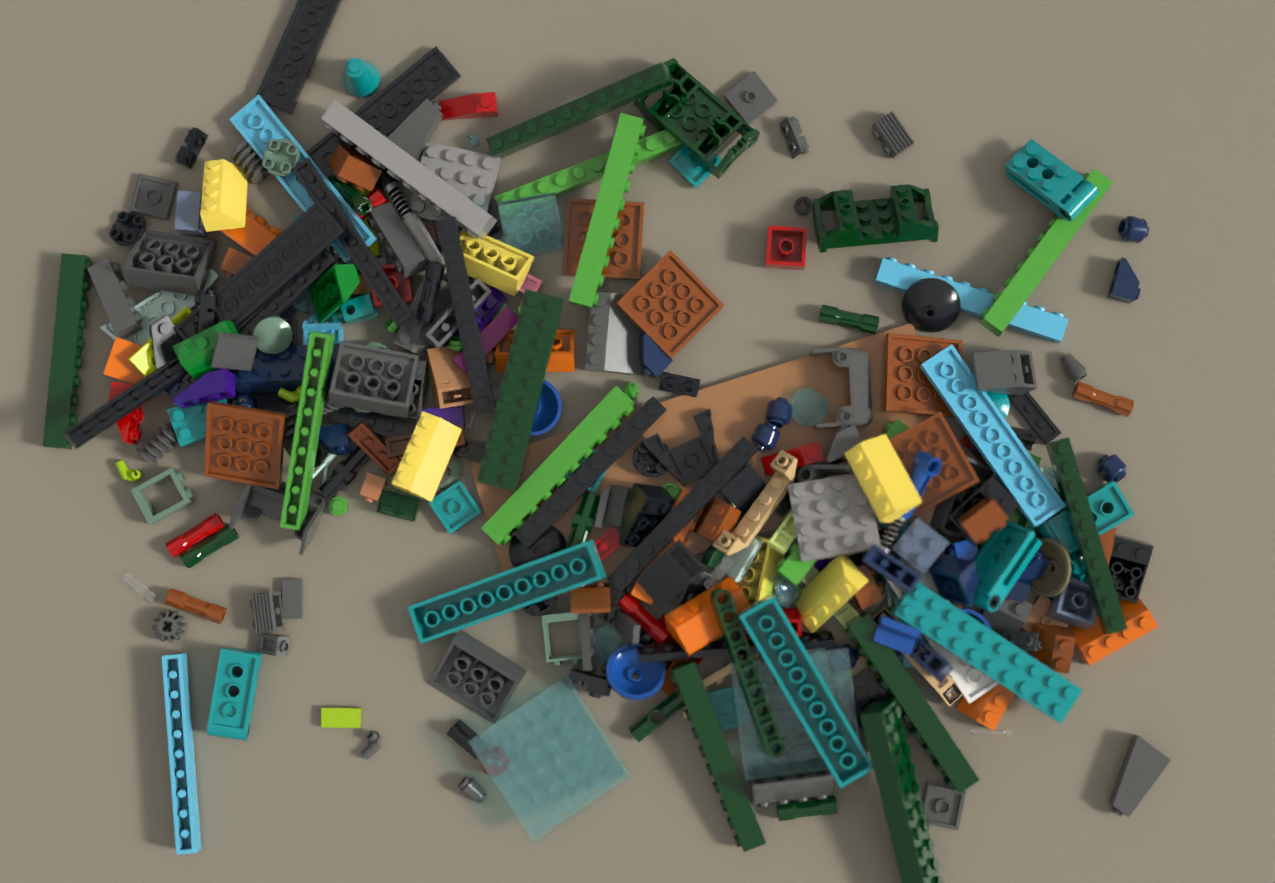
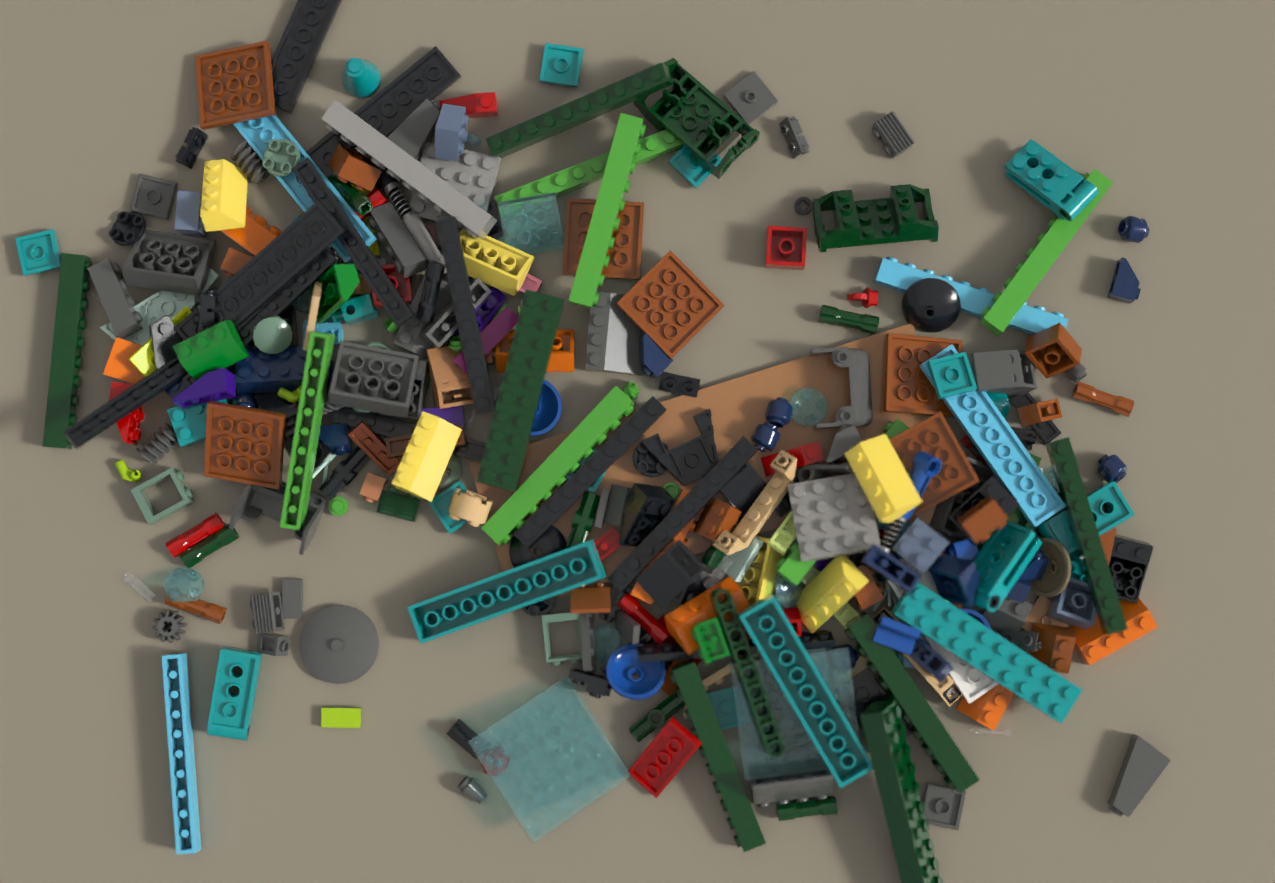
dark grey tile [211,332,258,371] -> none
dark grey arm [361,730,380,760] -> none
dark grey slope [429,630,527,724] -> none
none -> teal plate [15,229,61,276]
none -> clear light blue dish [164,568,204,602]
none -> dark orange plate [195,41,276,130]
none -> dark grey dish [300,605,379,684]
none -> tan tile [303,282,323,351]
none -> sand blue brick [435,104,469,162]
none -> tan brick [448,488,493,527]
none -> teal plate [539,43,584,88]
none -> red tile [627,717,702,798]
none -> green bracket [692,616,731,665]
none -> red piece [847,287,878,308]
none -> teal plate [927,352,977,400]
none -> dark orange slope [1017,398,1062,427]
none -> dark orange brick [1024,323,1082,379]

